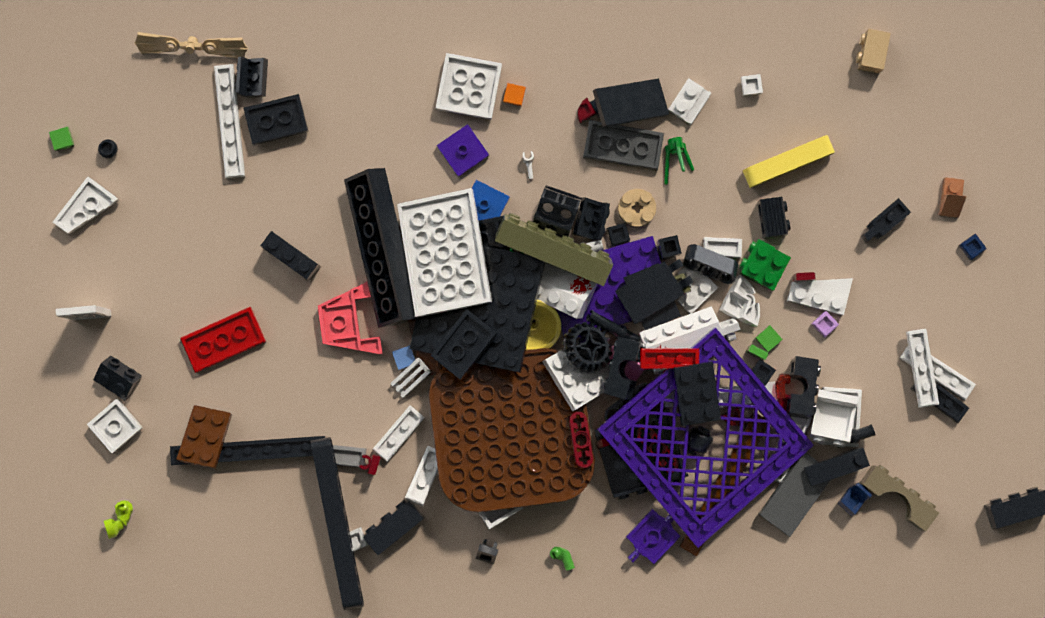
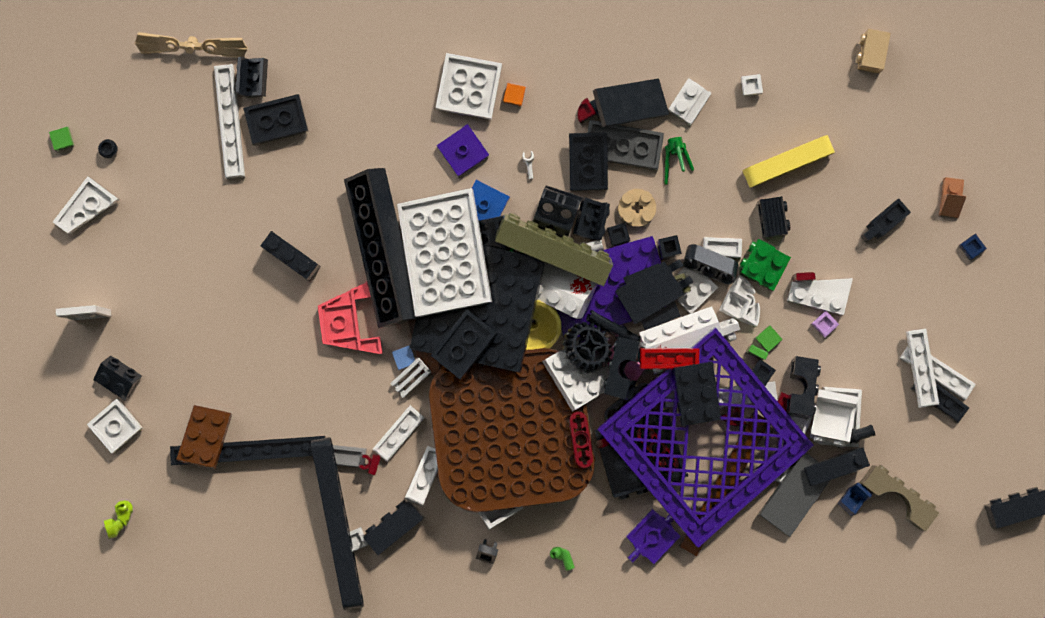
red tile [180,307,267,373] -> none
black head [687,426,713,456] -> none
clear red arm [775,373,791,399] -> none
none -> black tile [569,132,608,191]

